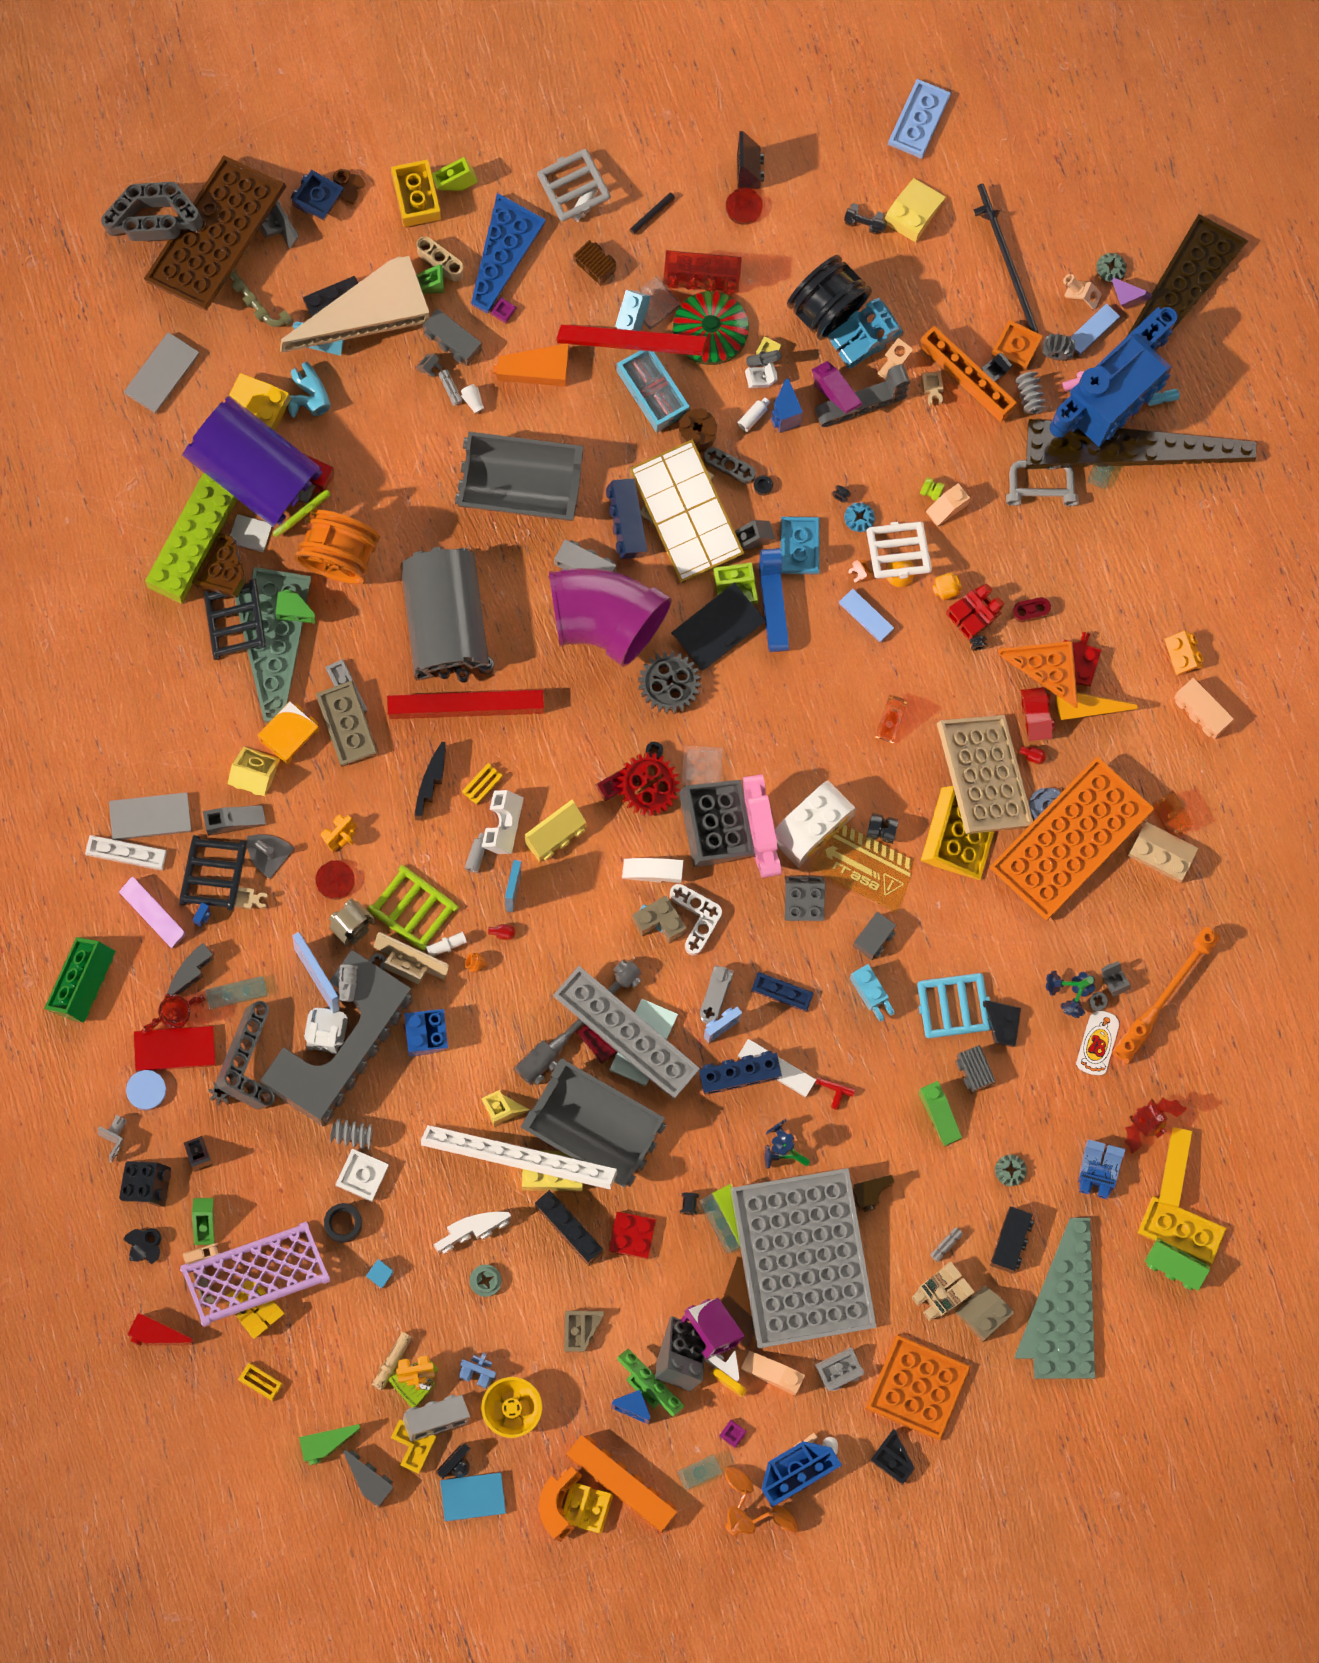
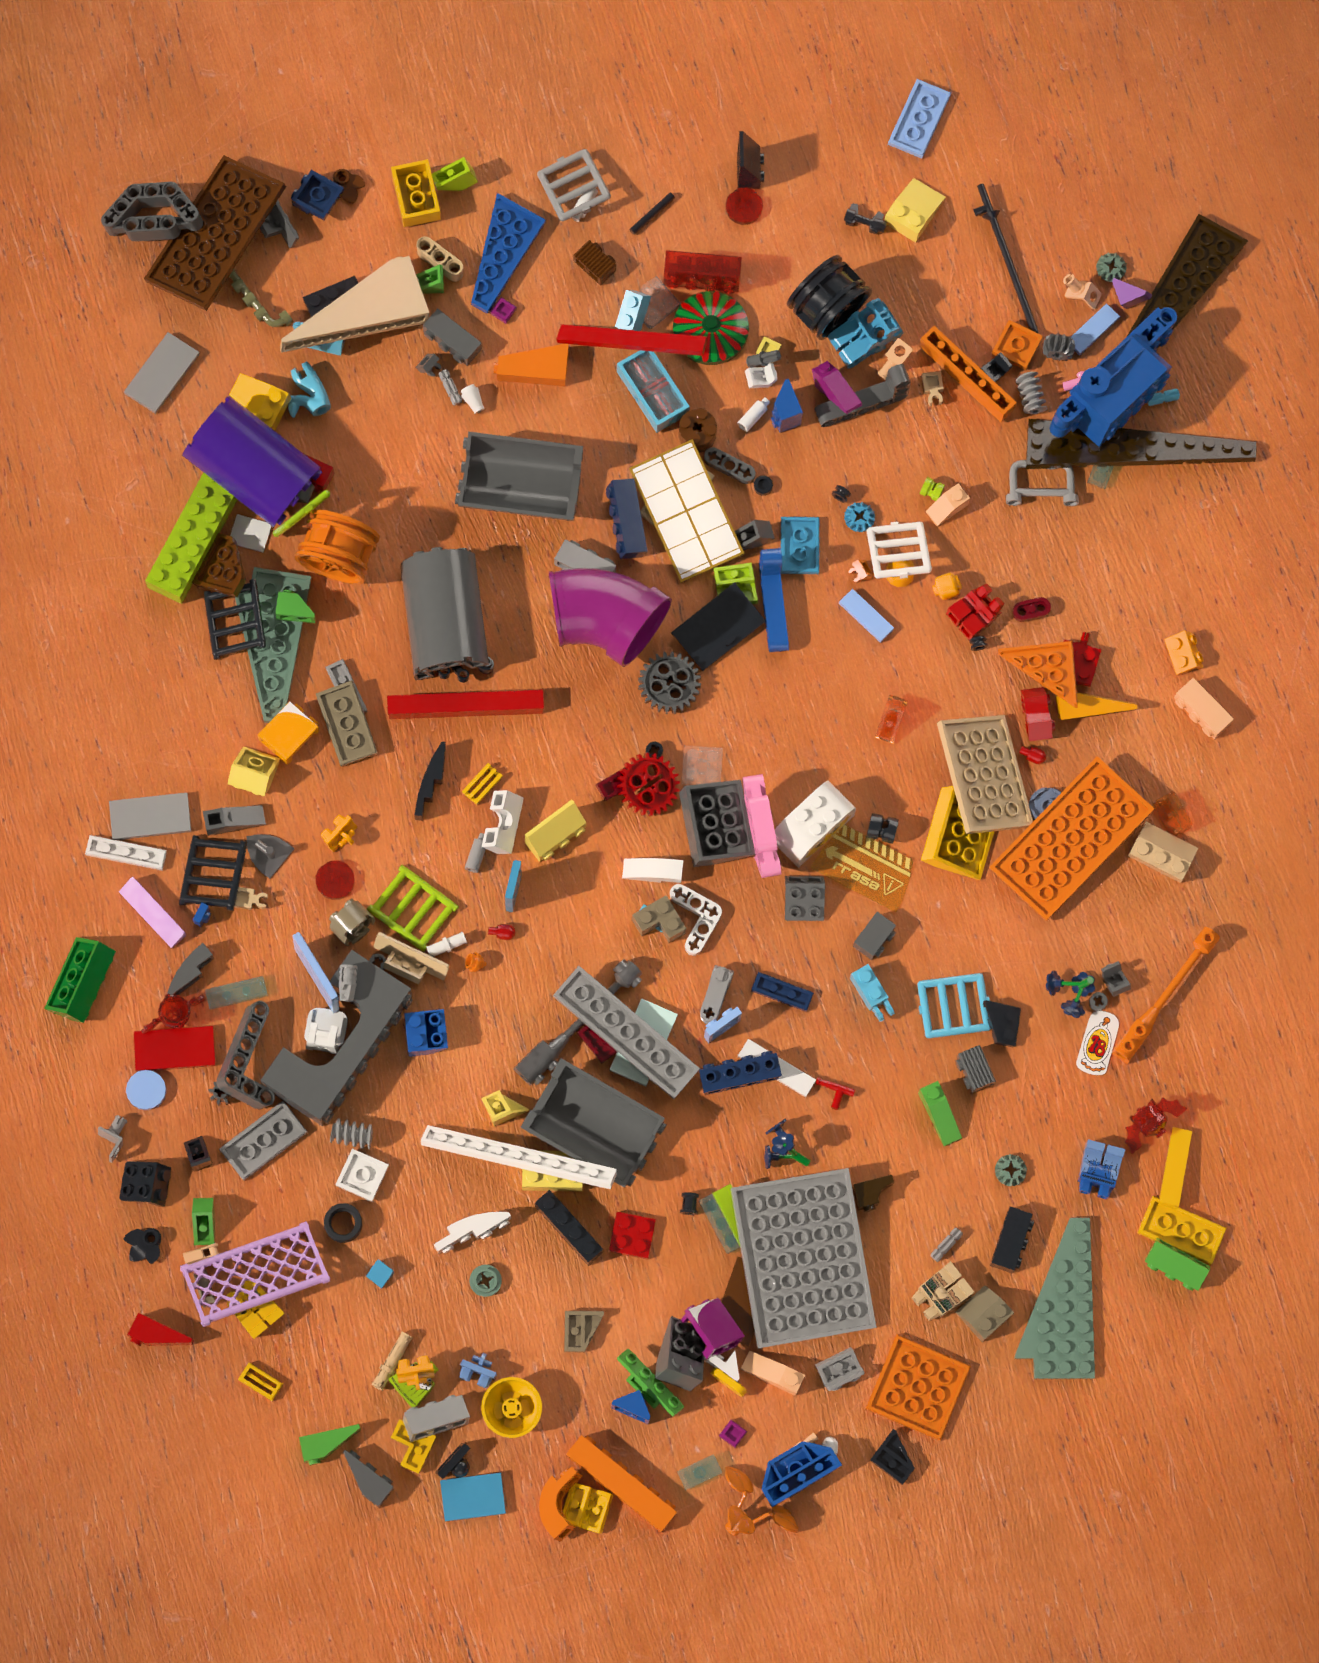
none -> light grey tile [219,1101,308,1181]

